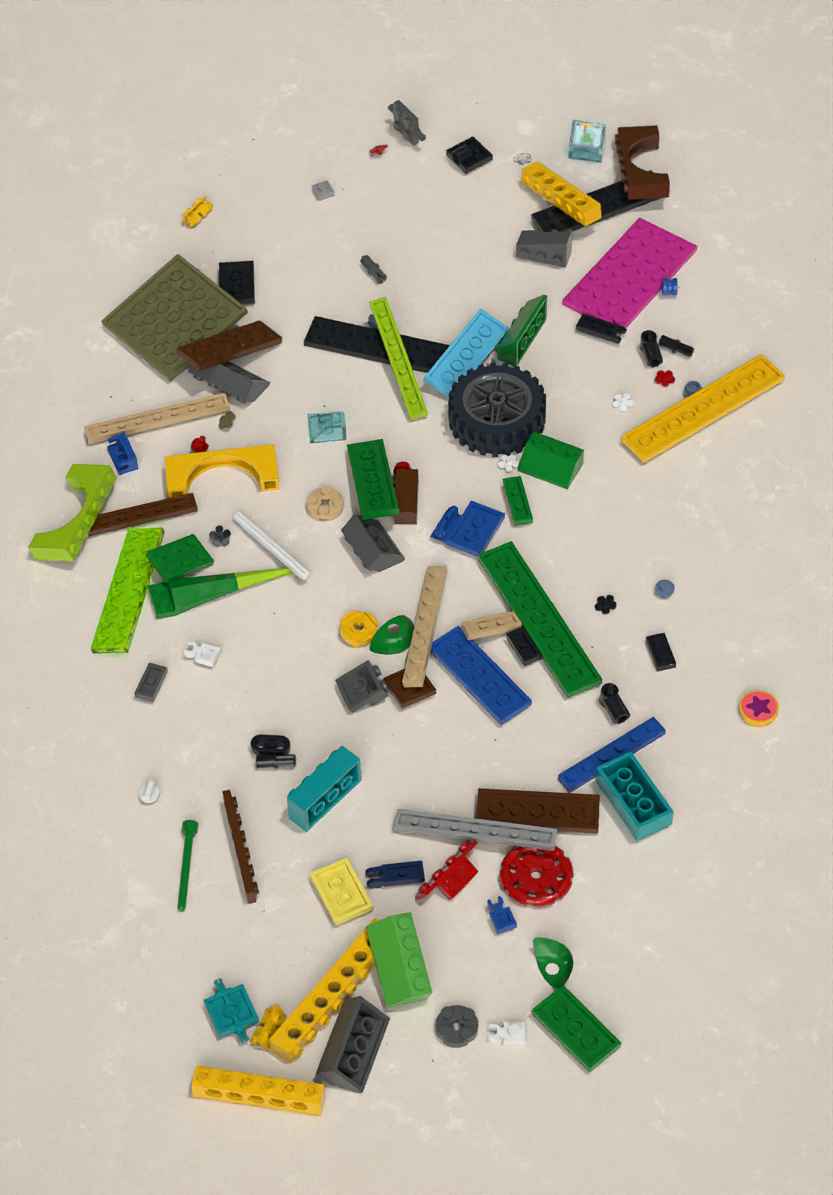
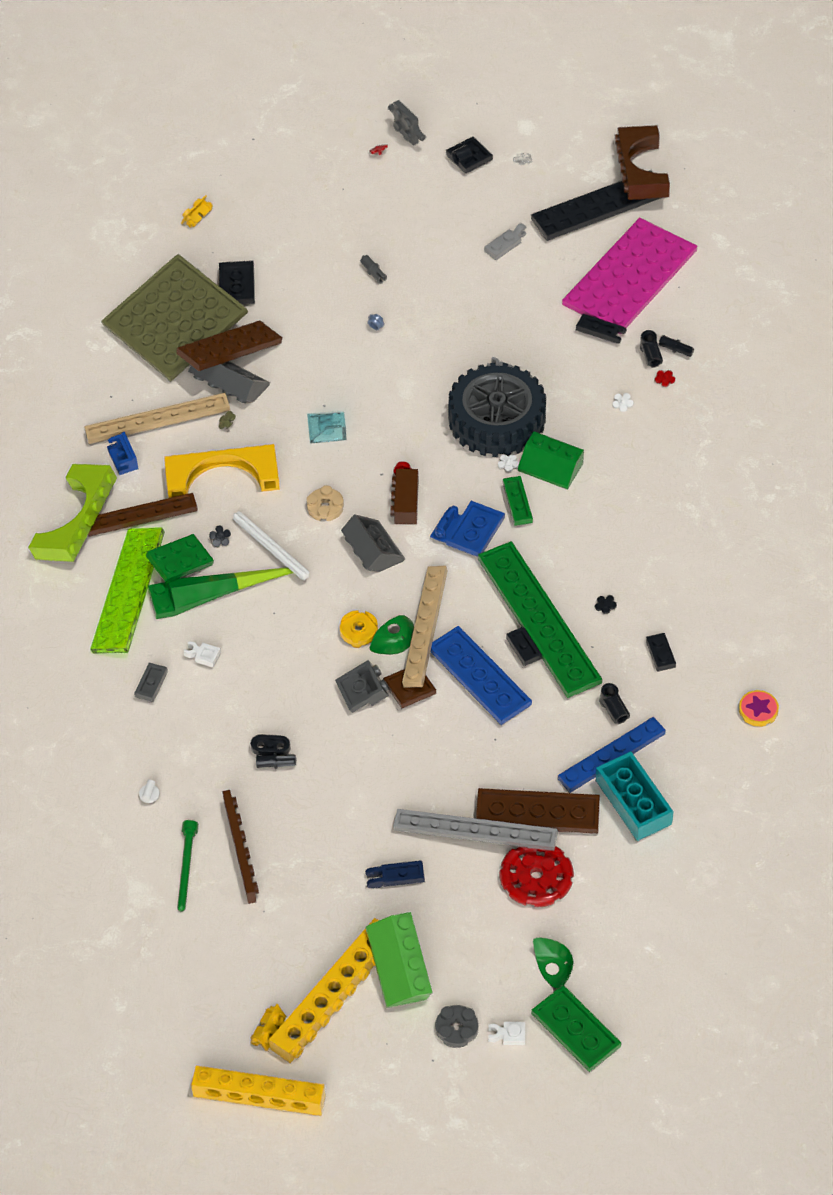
red plate [191,436,209,453] -> none
teal plate [203,978,259,1043] -> none
teal brick [287,746,362,832] -> none
black plate [304,316,450,373] -> none
light yellow plate [310,858,373,926] -> none
light grey plate [312,180,334,201] -> none
dark grey slope [316,996,390,1093] -> none
green plate [347,439,399,520] -> none
lime plate [369,297,428,420] -> none
red bracket [415,840,479,900] -> none
medium azure plate [423,309,510,398] -> none
tan plate [461,611,522,640] -> none
blue plate [488,896,517,934] -> none
green slope [495,295,547,366] -> none
dark grey wedge [516,229,572,268] -> none
yellow brick [521,161,601,226] -> none
clear light blue slope [569,120,606,163] -> none
yellow plate [621,354,785,463] -> none
sand blue plate [655,580,675,598] -> none
blue wheel [662,278,678,296] -> none
sand blue plate [684,381,702,397] -> none
none -> light grey plate [484,223,526,260]

